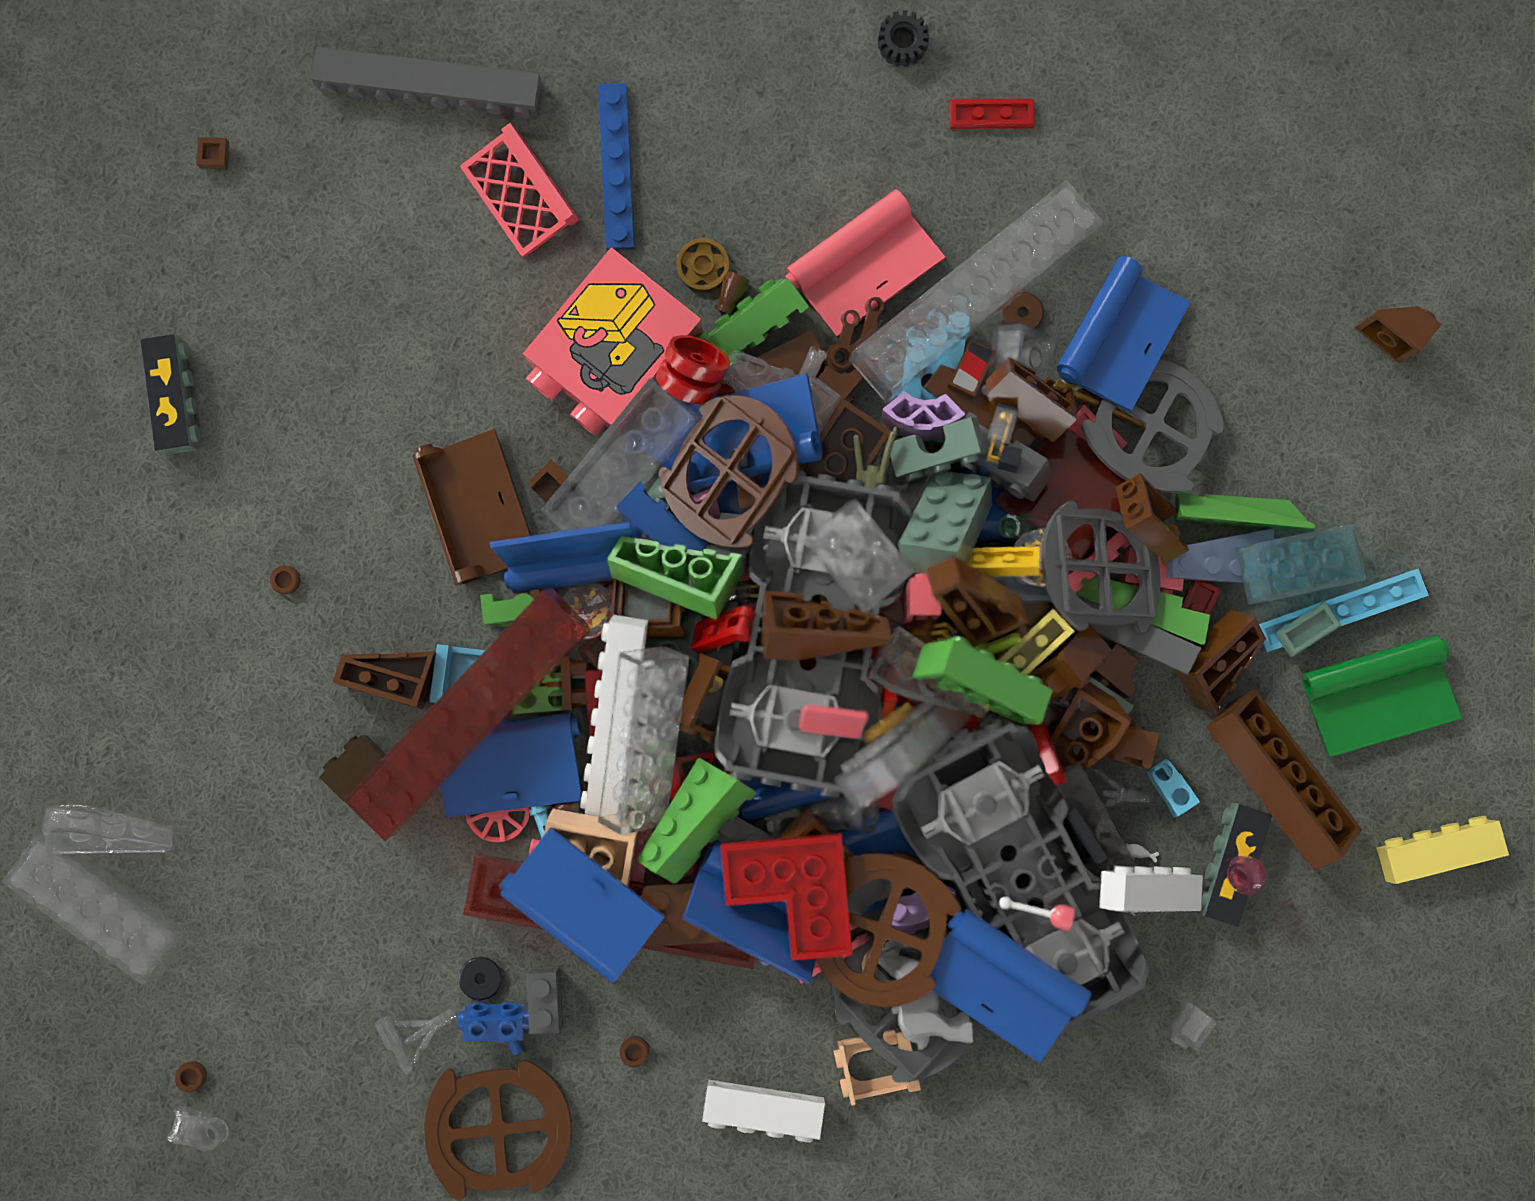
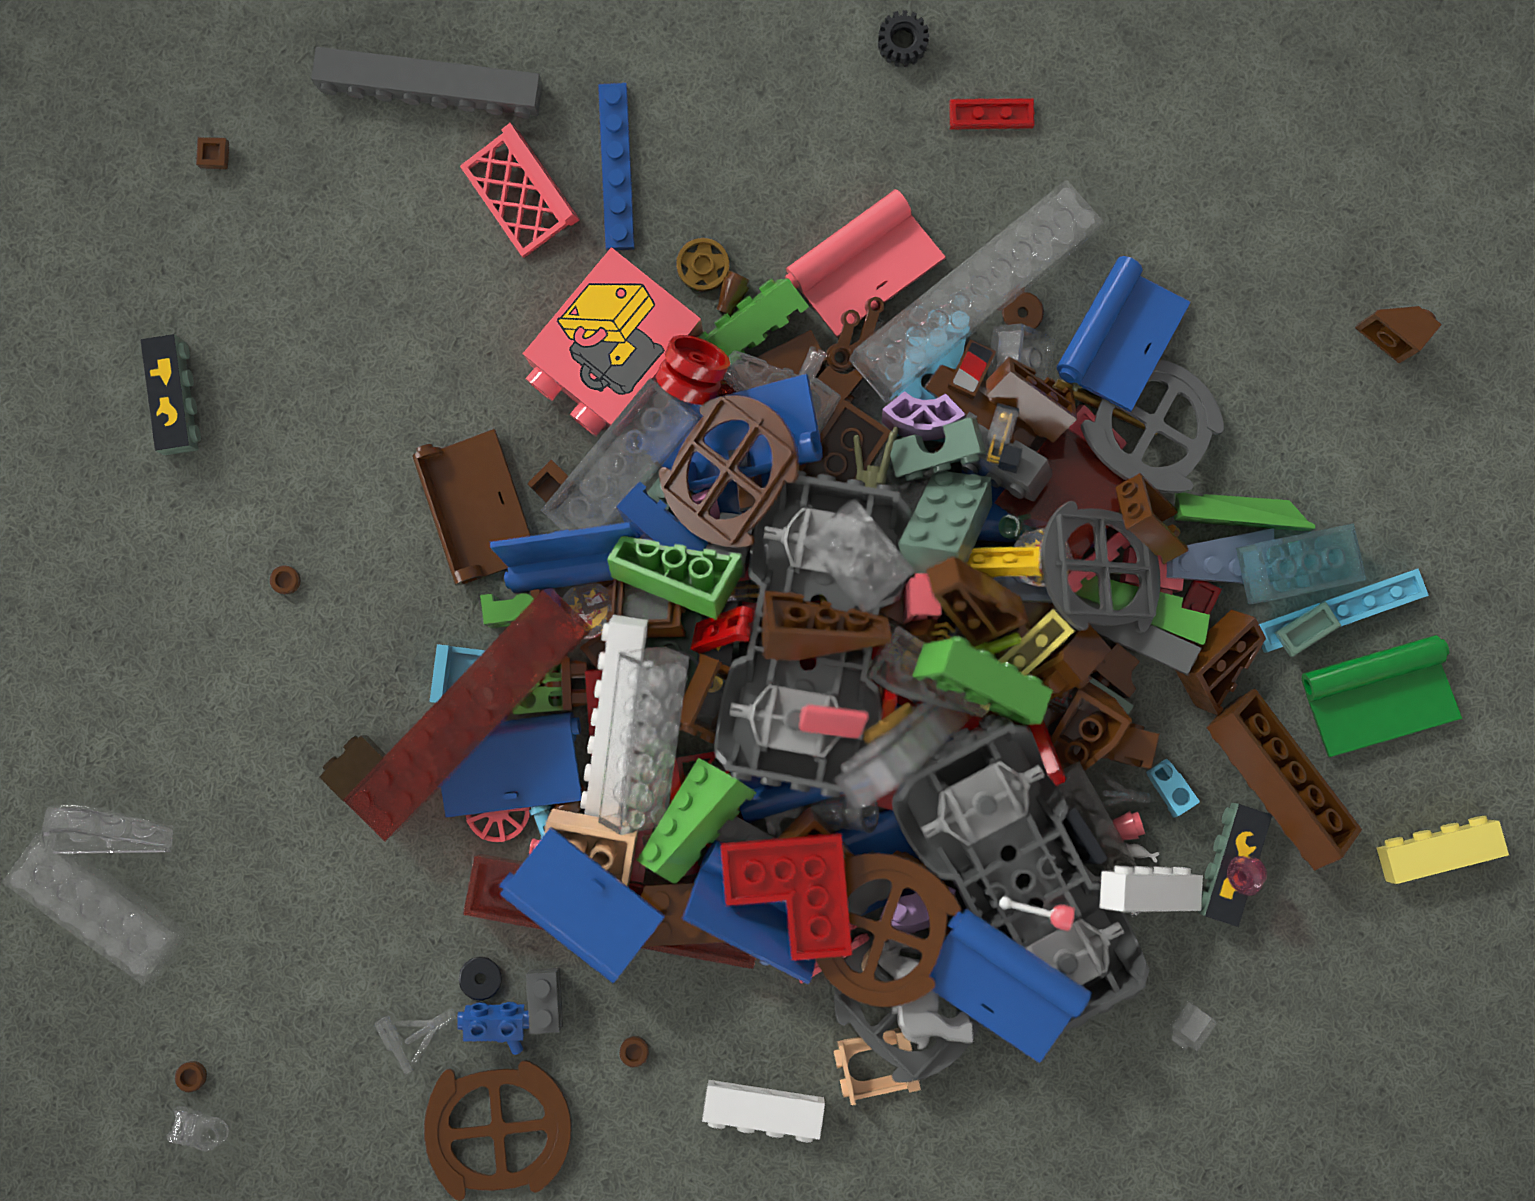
reddish brown wedge [332,651,436,710] -> none
none -> coral cone [1099,811,1145,843]

